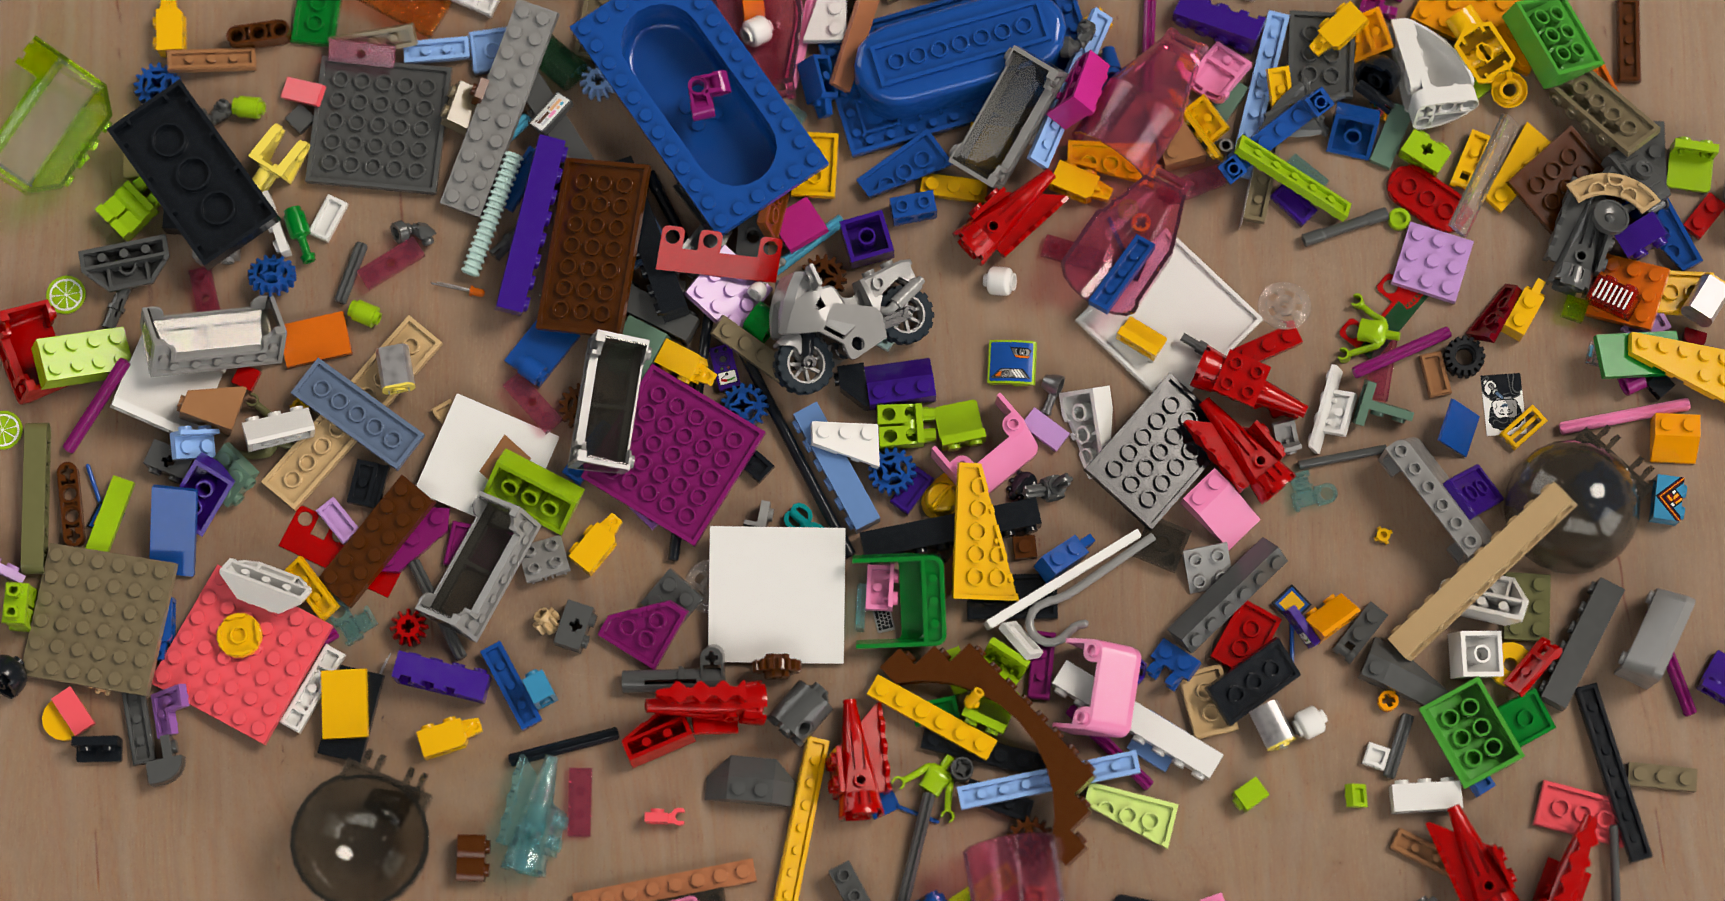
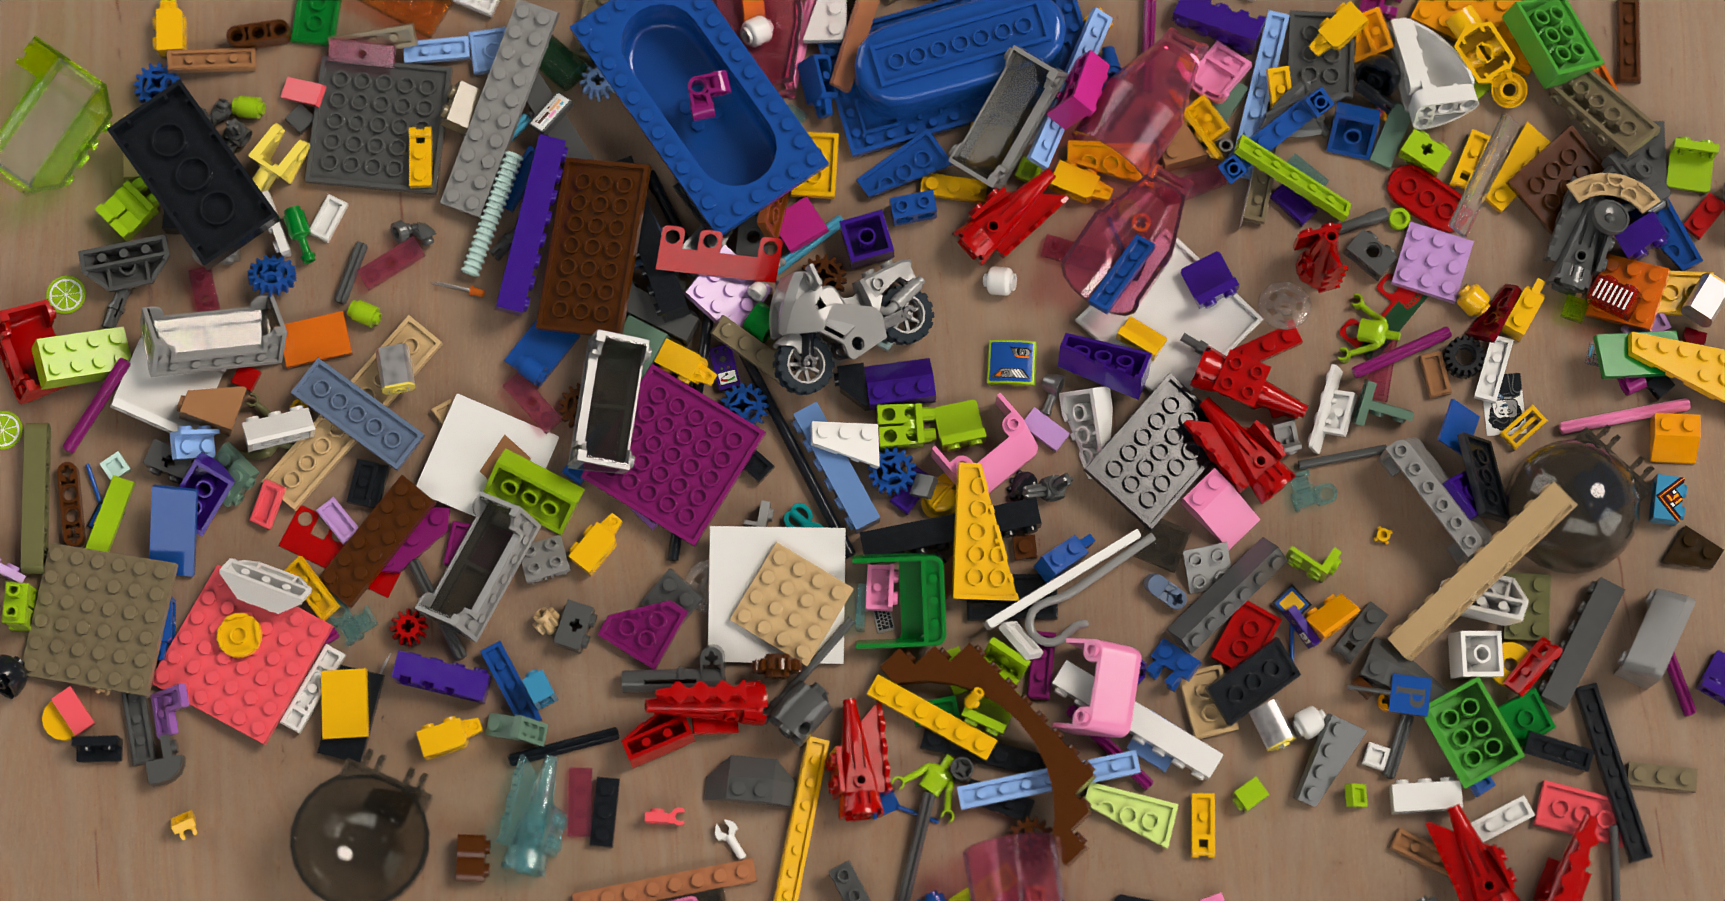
plate [470,77,489,106] -> none
dark grey arm [1060,19,1096,58] -> none
none -> light aqua tile [100,451,132,480]
none -> yellow tile [171,809,197,840]
none -> dark grey axle [223,119,253,152]
none -> coral tile [249,479,287,529]
none -> yellow plate [409,126,432,188]
none -> sand green bracket [485,713,549,747]
none -> black plate [590,777,620,848]
none -> white bar [715,819,746,860]
none -> tan plate [730,542,854,666]
none -> dark grey bar [764,617,855,725]
none -> dark grey tile [909,473,938,500]
none -> lime plate [1015,156,1042,183]
none -> dark purple wedge [1058,333,1152,400]
none -> sand blue piece [1144,573,1187,609]
none -> dark purple bracket [1181,251,1239,309]
none -> yellow plate [1191,793,1215,858]
none -> lime bracket [1285,546,1342,583]
none -> red piece [1293,222,1349,293]
none -> wing [1293,713,1367,807]
none -> dark grey brick [1344,229,1398,281]
none -> blue piece [1347,674,1432,717]
none -> reddish brown tile [1351,676,1373,700]
none -> yellow head [1457,284,1490,317]
none -> black tile [1457,432,1511,524]
none -> white plate [1471,795,1535,843]
none -> white plate [1474,336,1514,404]
none -> black plate [1522,730,1595,772]
none -> dark brown wing [1662,525,1724,570]

